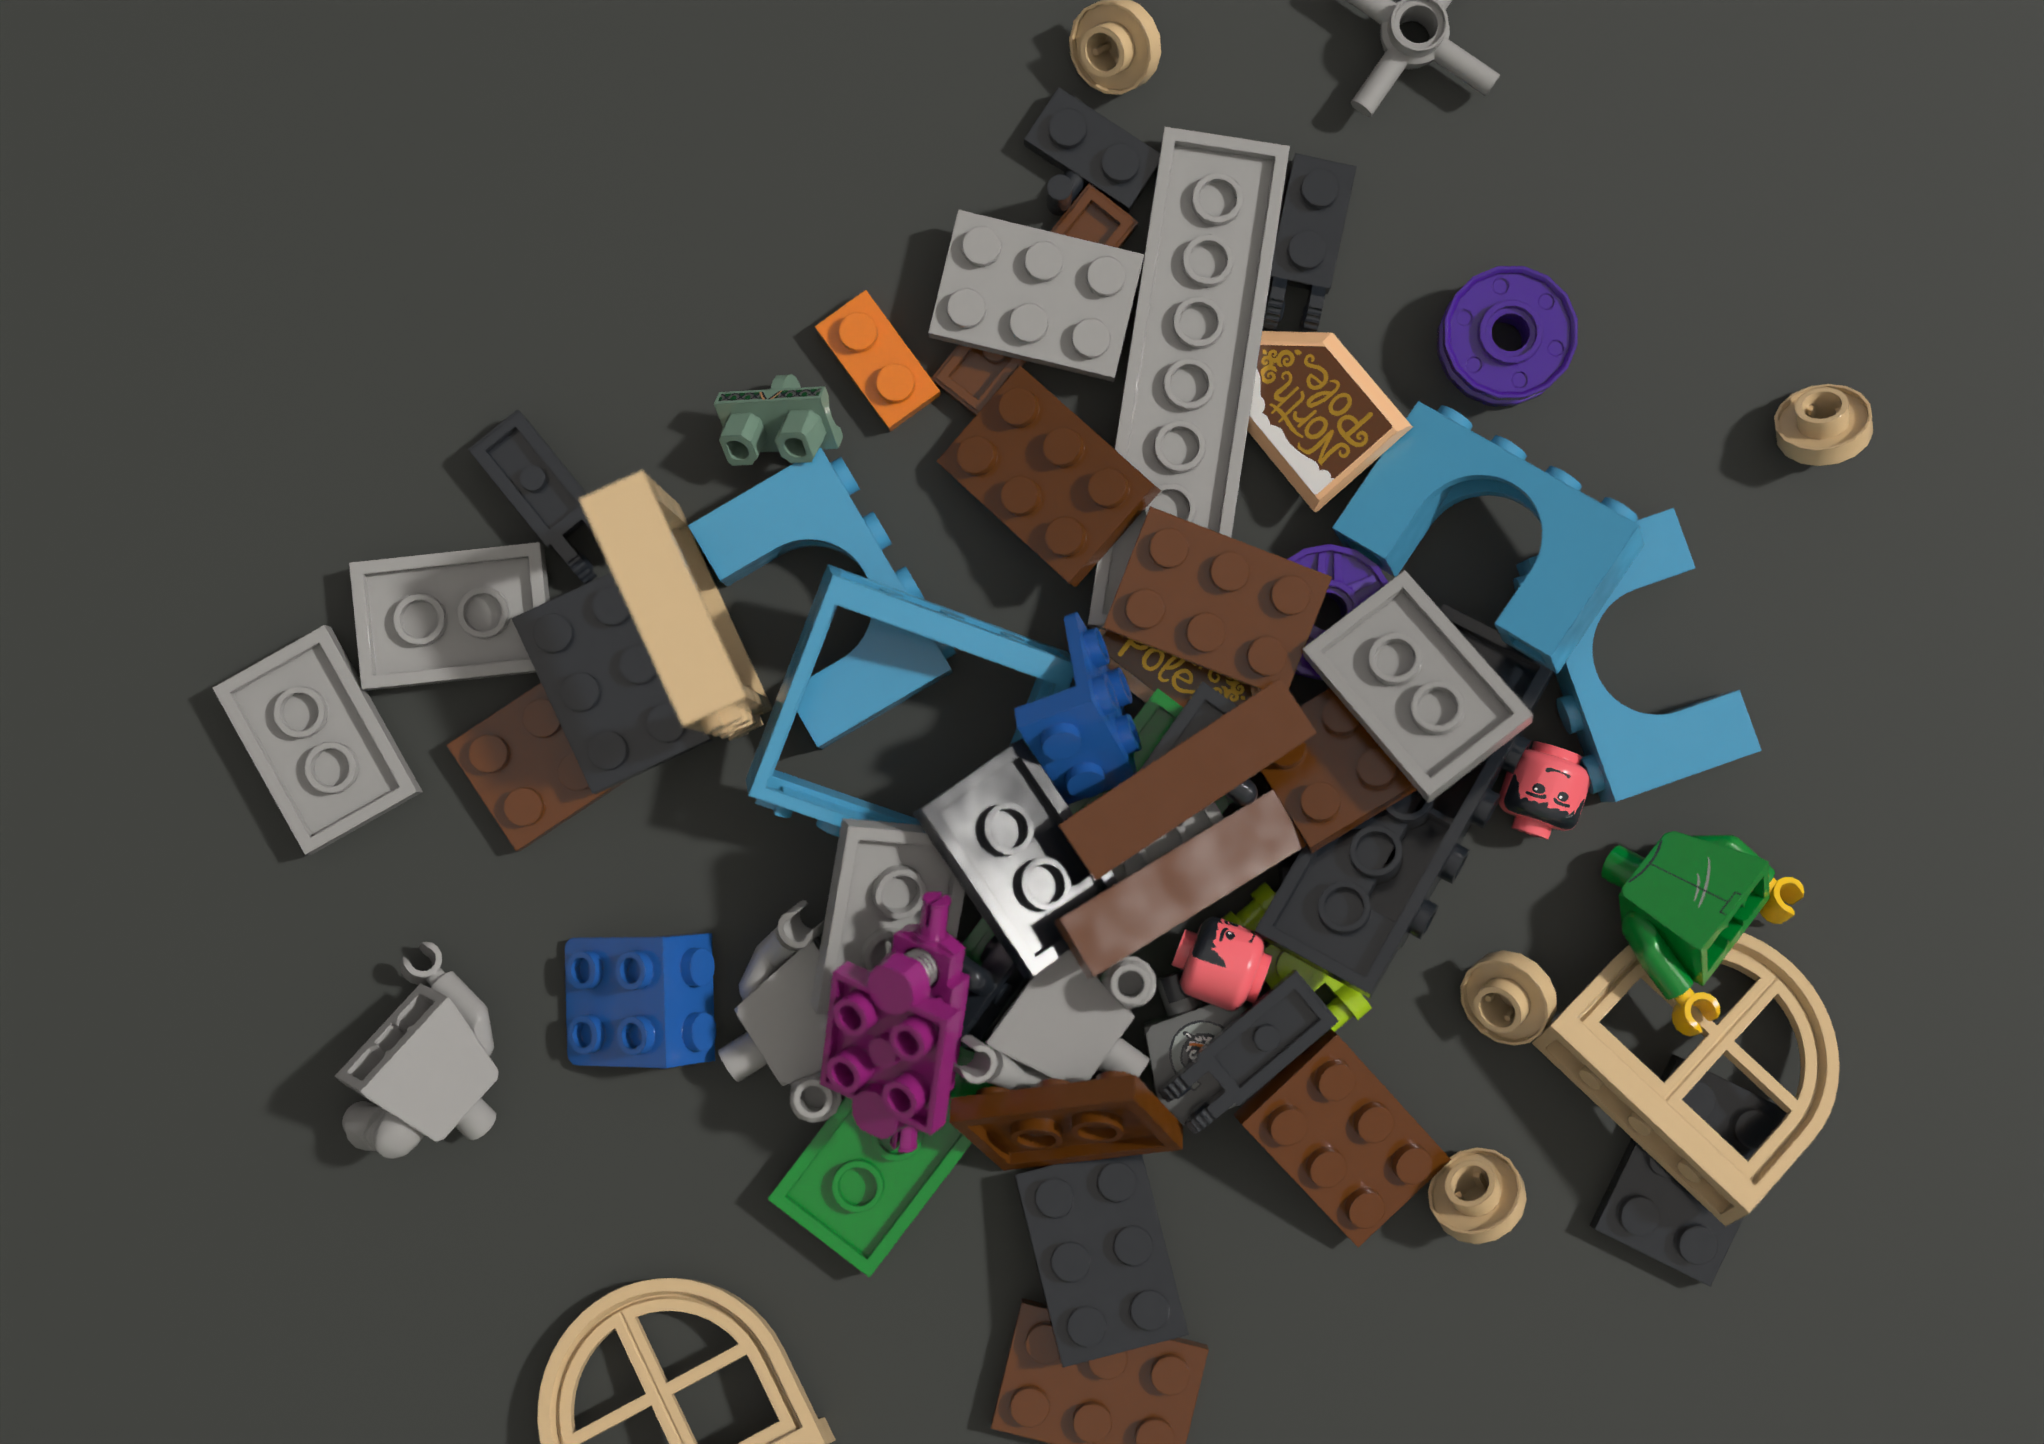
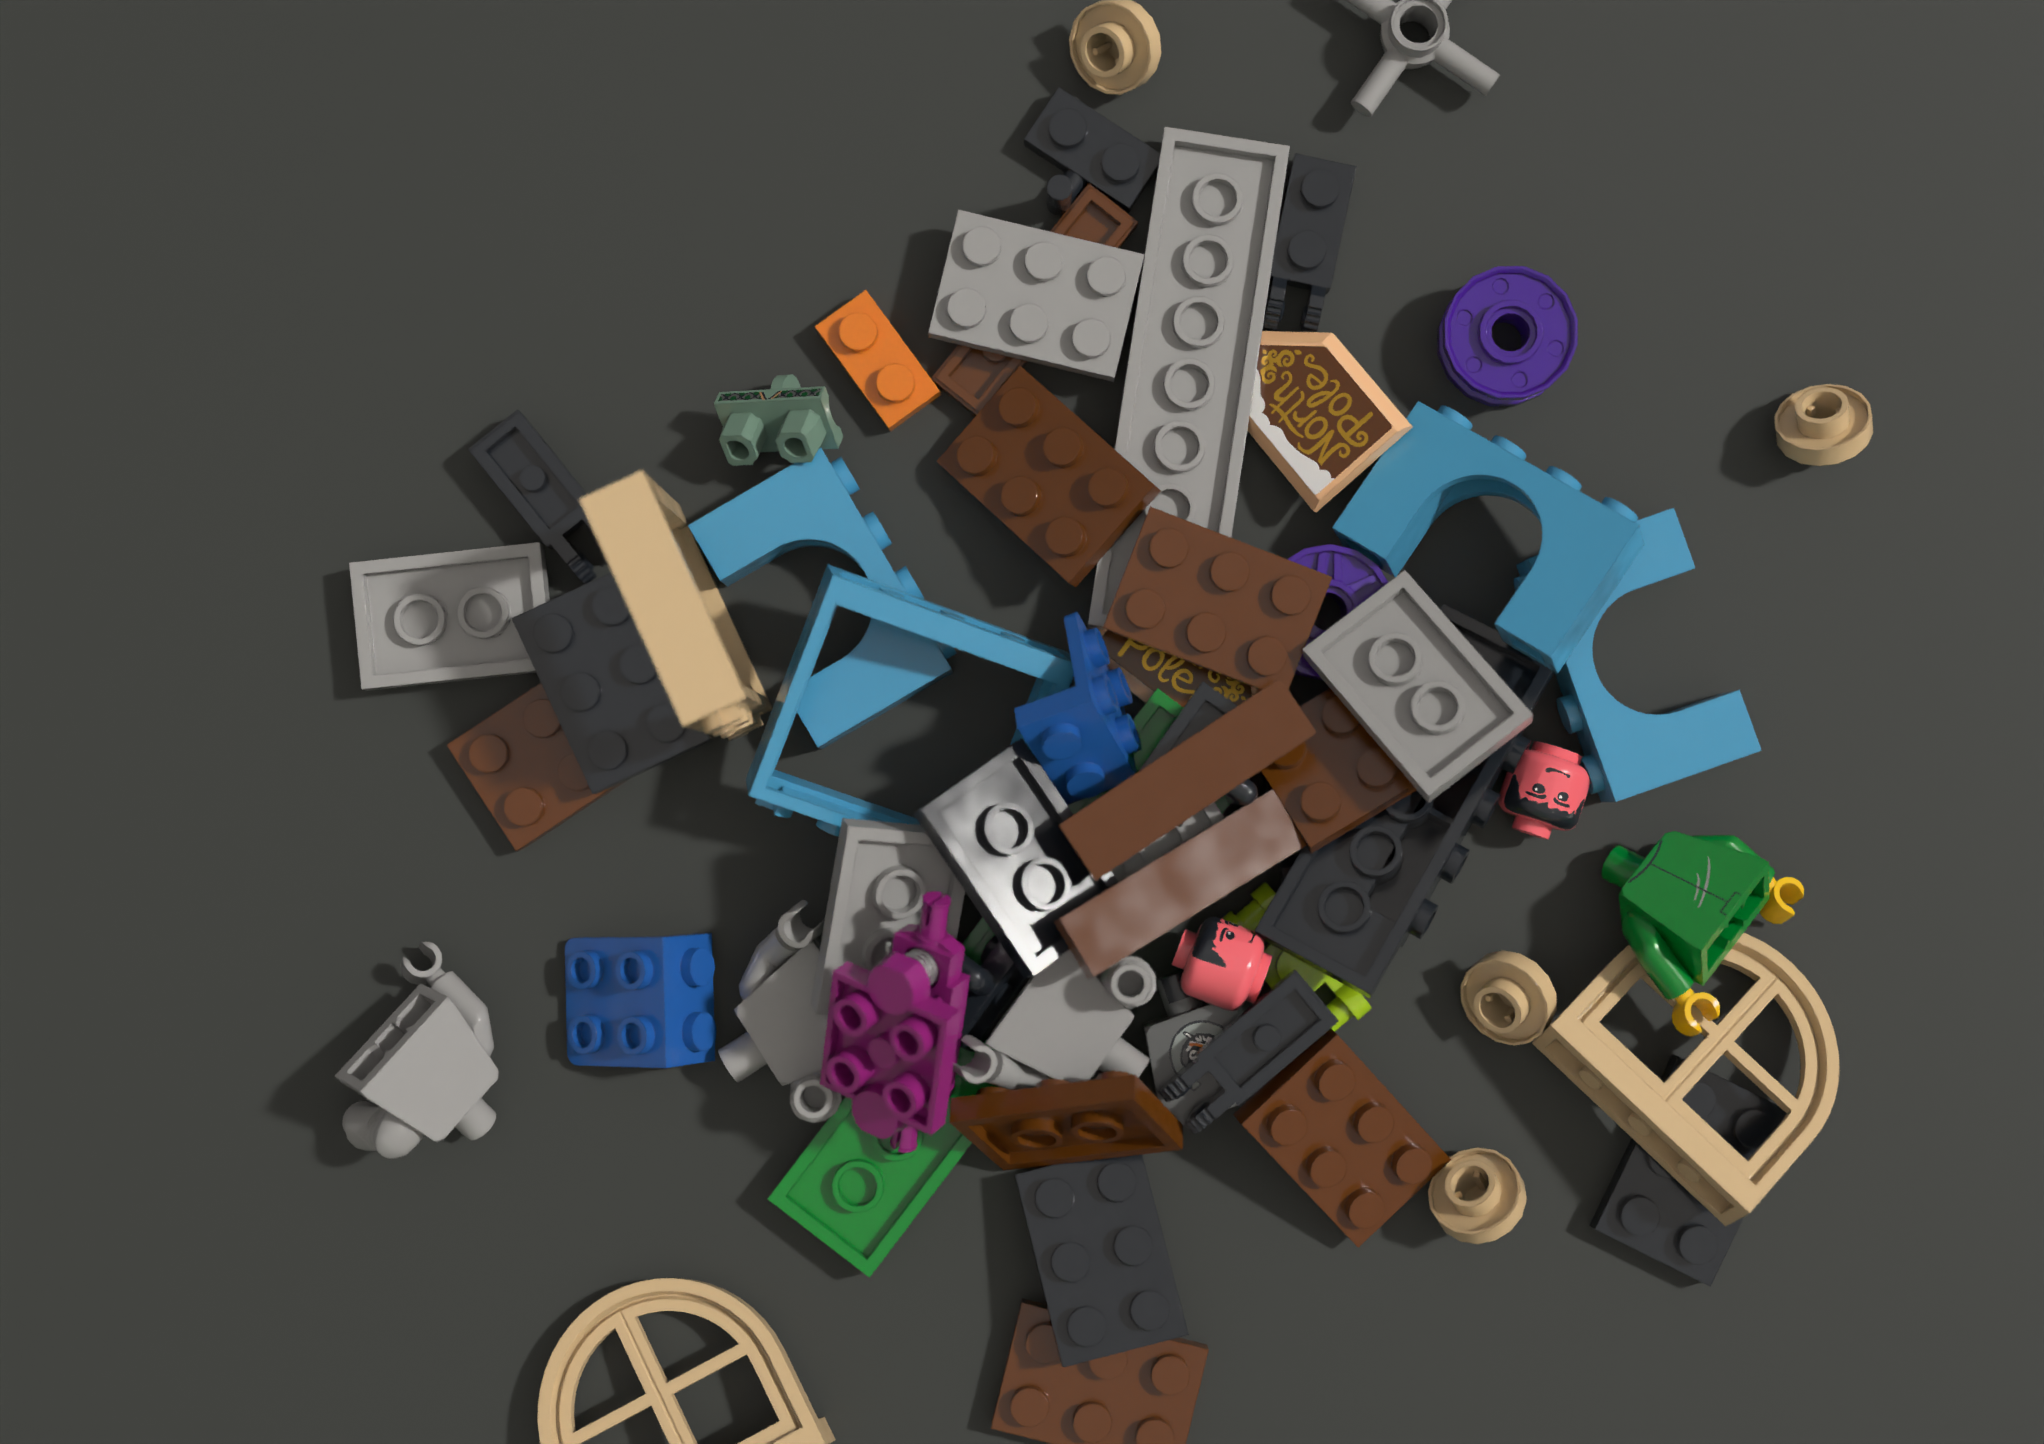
light grey plate [213,625,423,855] -> none

